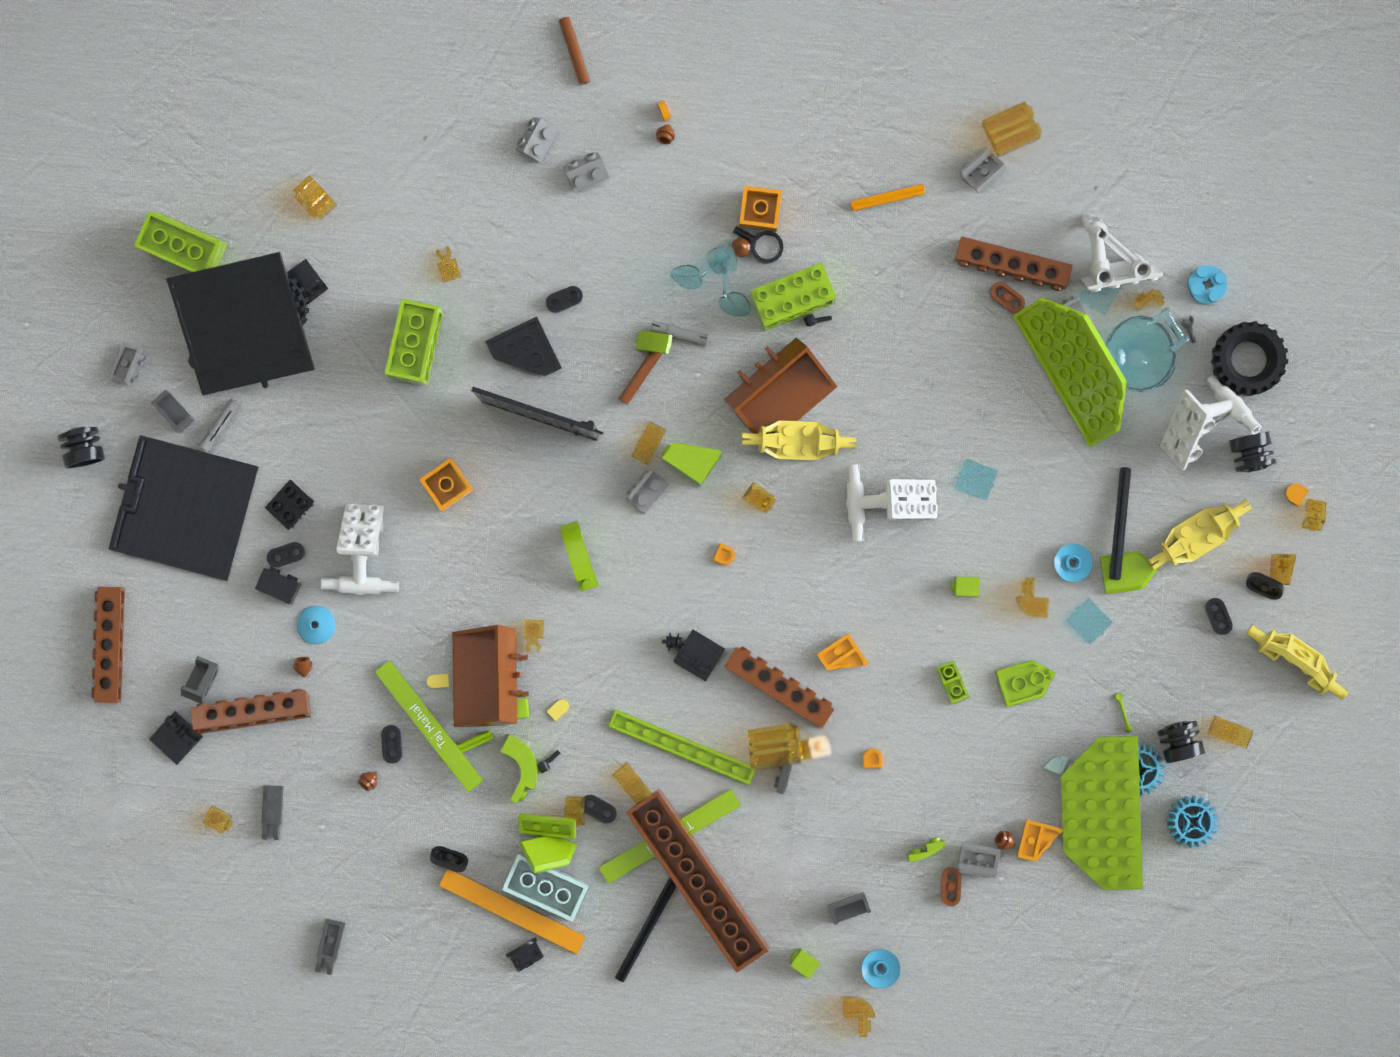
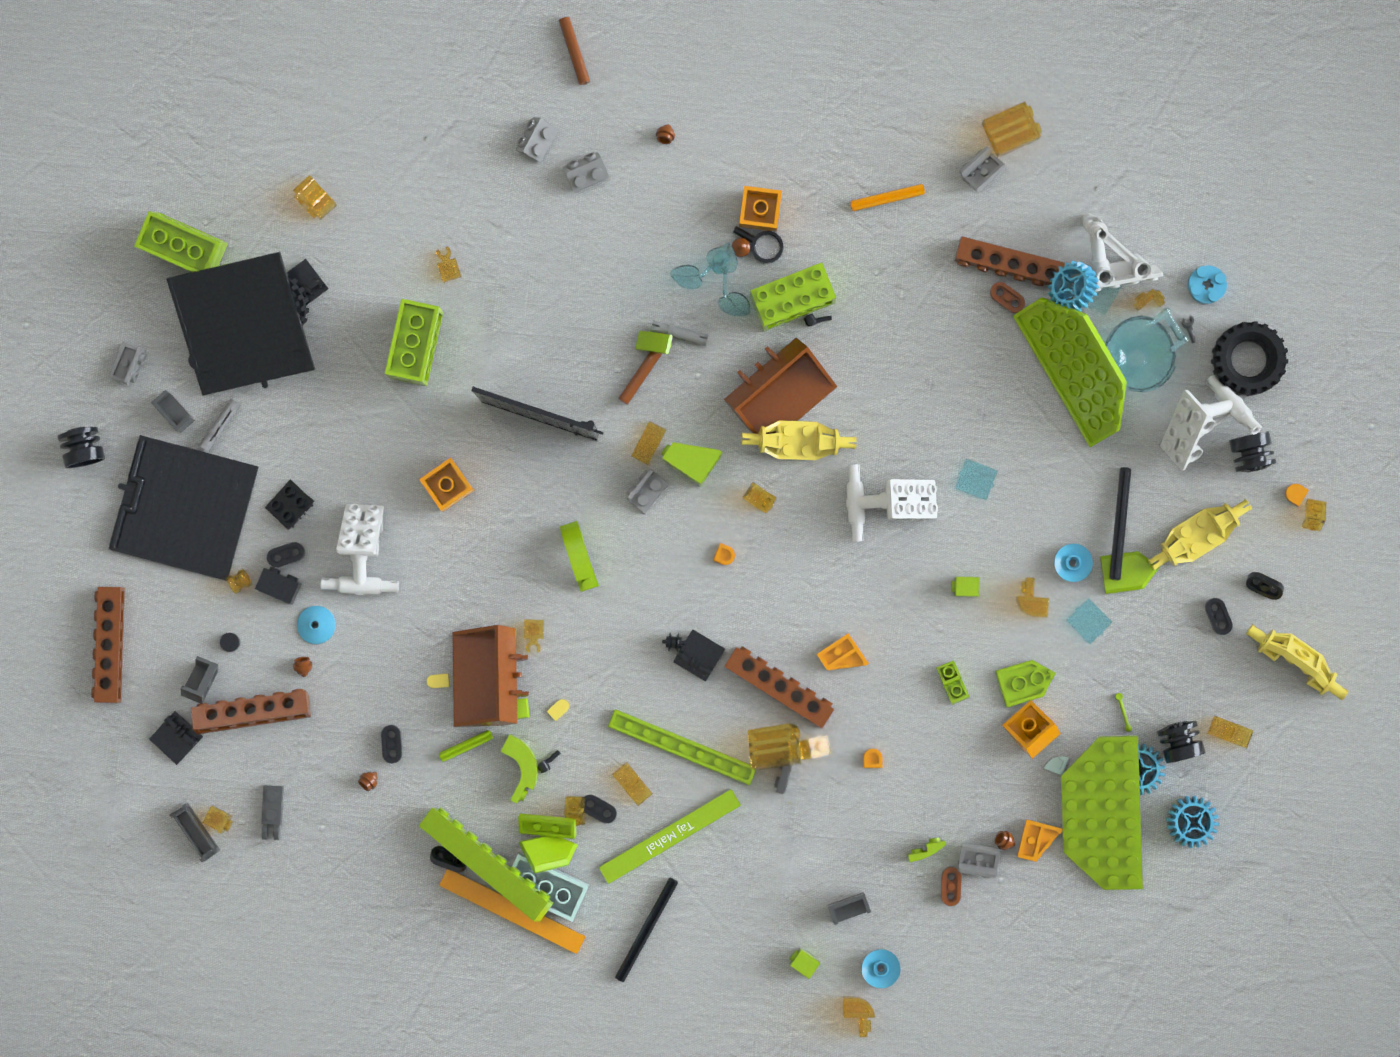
dark grey hinge [315,918,345,975] -> none
lime tile [375,660,484,792] -> none
black plate [485,317,562,377] -> none
black piece [506,937,544,972] -> none
black plate [546,286,583,313] -> none
dark orange brick [626,788,770,973] -> none
light orange tile [657,100,671,122] -> none
clear yellow slope [1270,553,1296,585] -> none
none -> dark grey container [170,803,220,862]
none -> black tile [220,633,240,652]
none -> clear yellow wheel [226,568,252,594]
none -> lime brick [419,807,553,922]
none -> light orange slope [1002,700,1061,759]
none -> medium azure gear [1047,261,1099,312]

